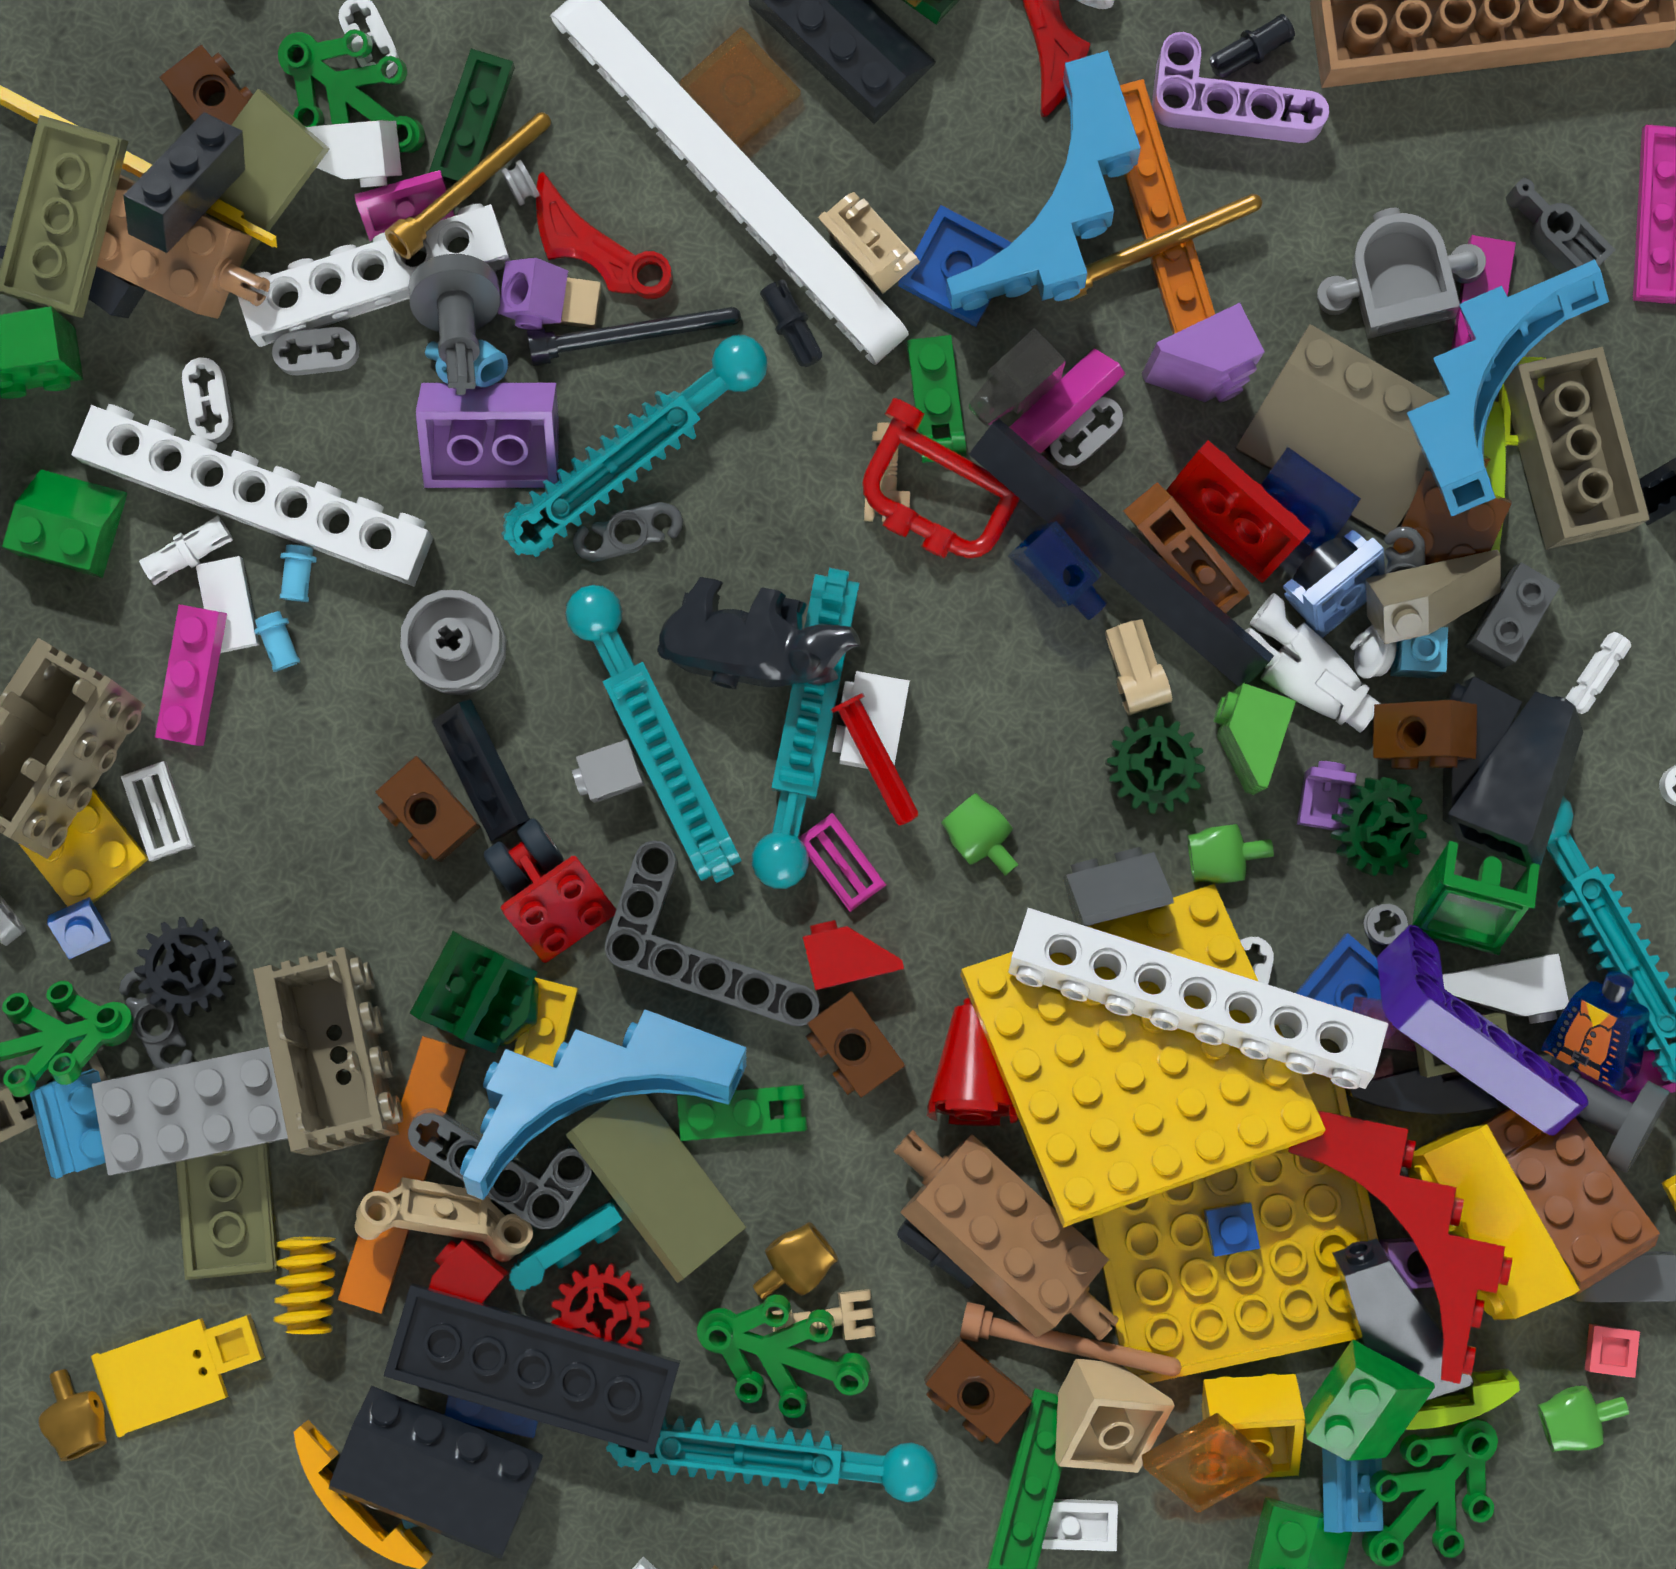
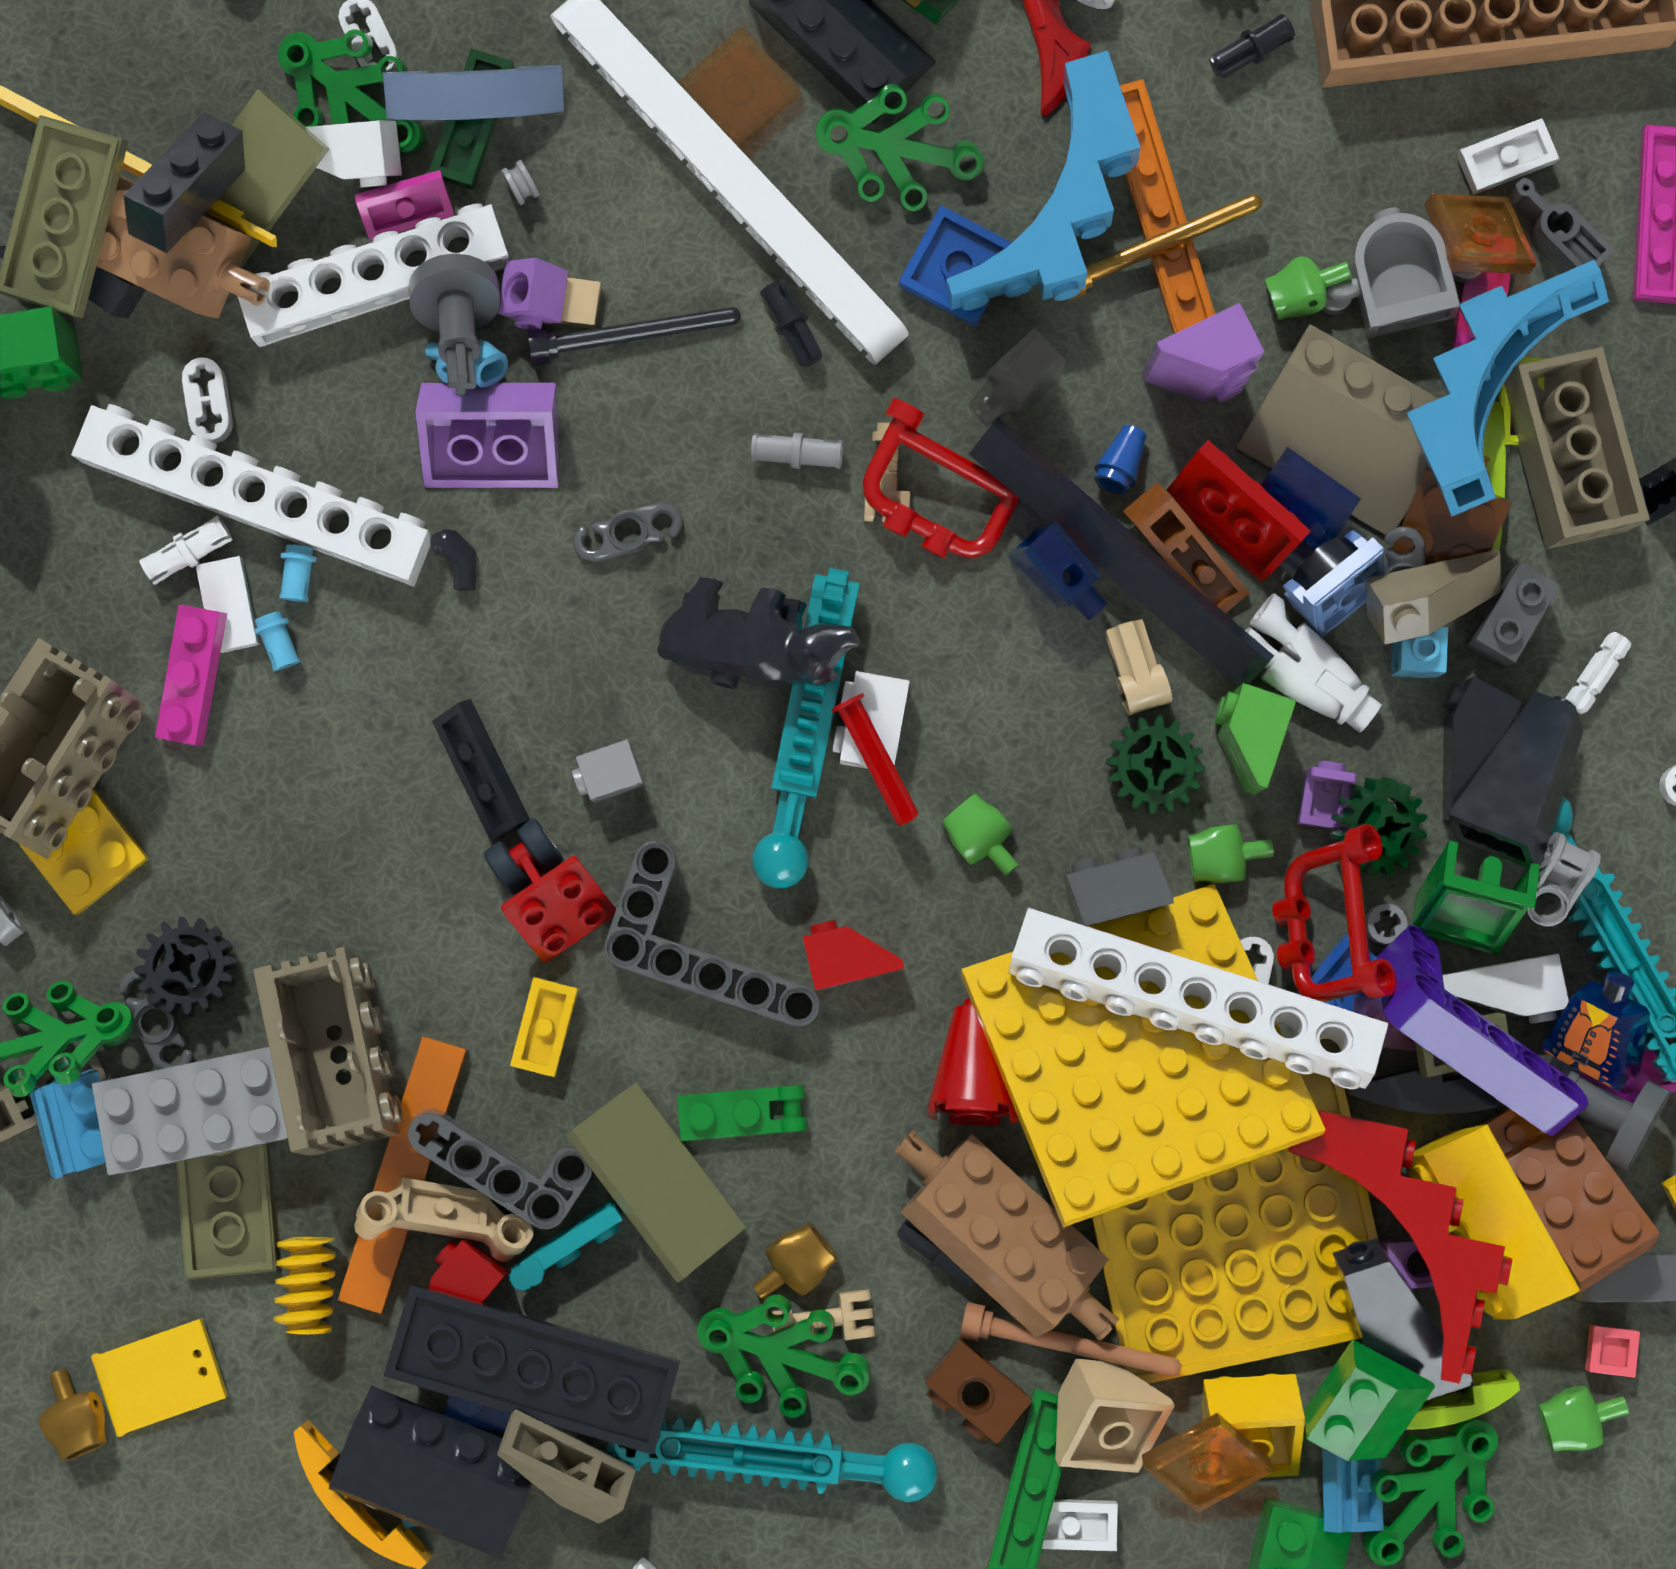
green slope [2,469,128,578] -> none
plate [47,897,111,960] -> none
white tile [121,761,195,862] -> none
reddish brown brick [159,45,253,125] -> none
yellow plate [203,1314,265,1375] -> none
light grey beam [272,327,360,376] -> none
reddish brown brick [375,756,481,862] -> none
pearl gold piece [385,112,551,259] -> none
light grey wheel [400,590,507,695] -> none
dark green piece [410,931,539,1053] -> none
dark azure arch [460,1010,746,1200] -> none
teal gear [501,335,768,557] -> none
red piece [536,172,673,299] -> none
red gear [551,1263,651,1346] -> none
teal gear [565,585,742,883] -> none
dark pink tile [799,813,886,912] -> none
reddish brown brick [805,991,906,1098] -> none
tan hinge [818,192,920,294] -> none
green plate [907,335,967,463] -> none
dark pink tile [1009,348,1125,454] -> none
light grey beam [1049,397,1123,470] -> none
lavender beam [1152,32,1329,143] -> none
blue plate [1204,1201,1260,1257] -> none
white hat [1350,625,1397,679] -> none
reddish brown brick [1373,700,1477,770] -> none
none -> sand blue slope [383,65,564,120]
none -> black arm [430,529,477,591]
none -> dark tan slope [497,1410,636,1524]
none -> light grey pin [751,432,843,469]
none -> green plant [815,84,984,211]
none -> blue cone [1094,425,1147,495]
none -> bright green piece [1265,256,1352,320]
none -> red bar [1272,824,1397,1002]
none -> clear orange tile [1424,194,1537,274]
none -> white plate [1457,118,1559,195]
none -> light grey piece [1527,832,1601,927]

